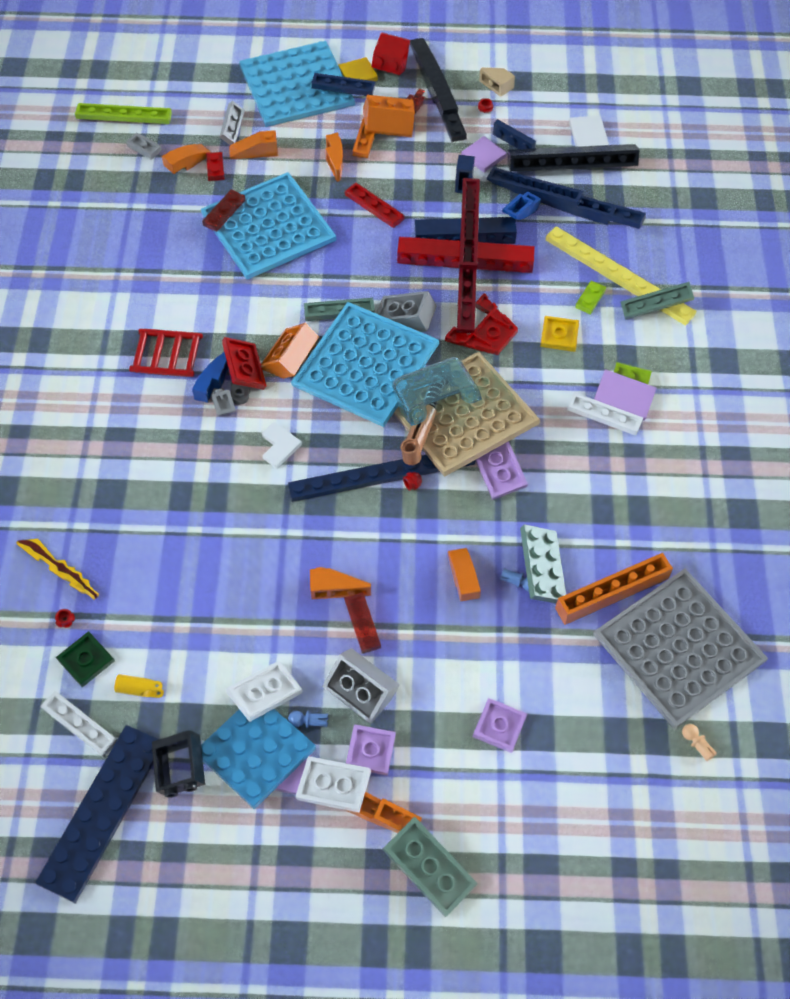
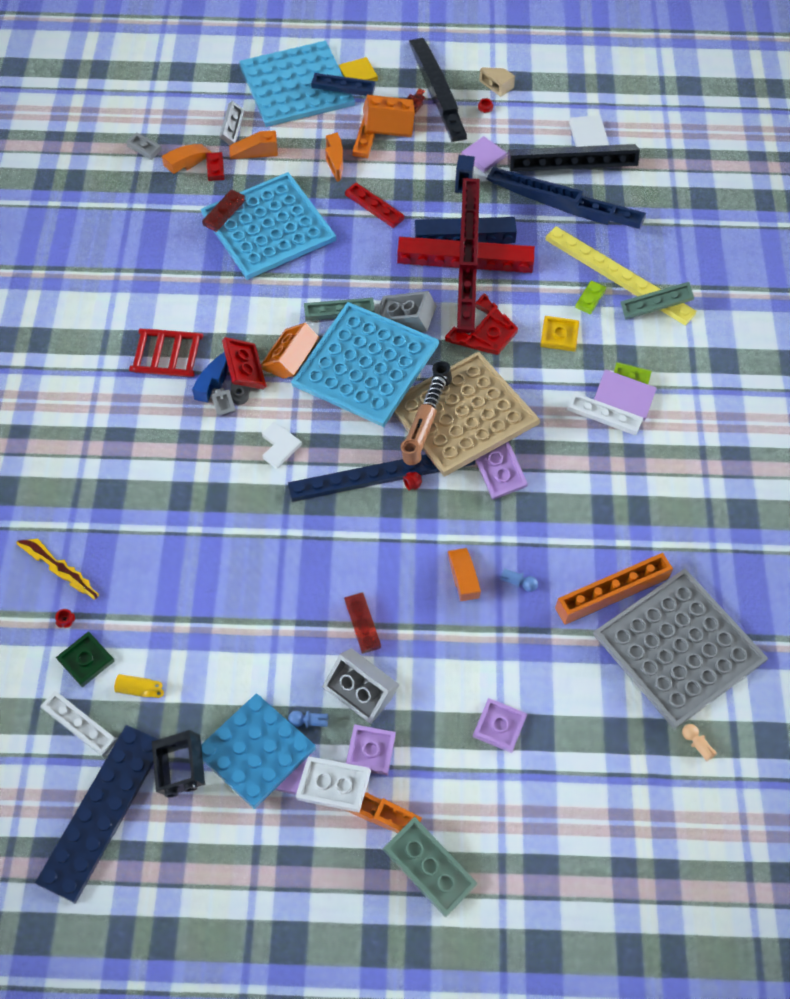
lime plate [75,103,172,124] -> none
white tile [226,661,302,722] -> none
orange slope [310,567,371,600] -> none
red slope [371,32,410,75] -> none
clear light blue windscreen [392,357,482,426] -> none
dark blue plate [493,119,536,149] -> none
blue slope [502,191,541,220] -> none
plate [520,524,566,603] -> none

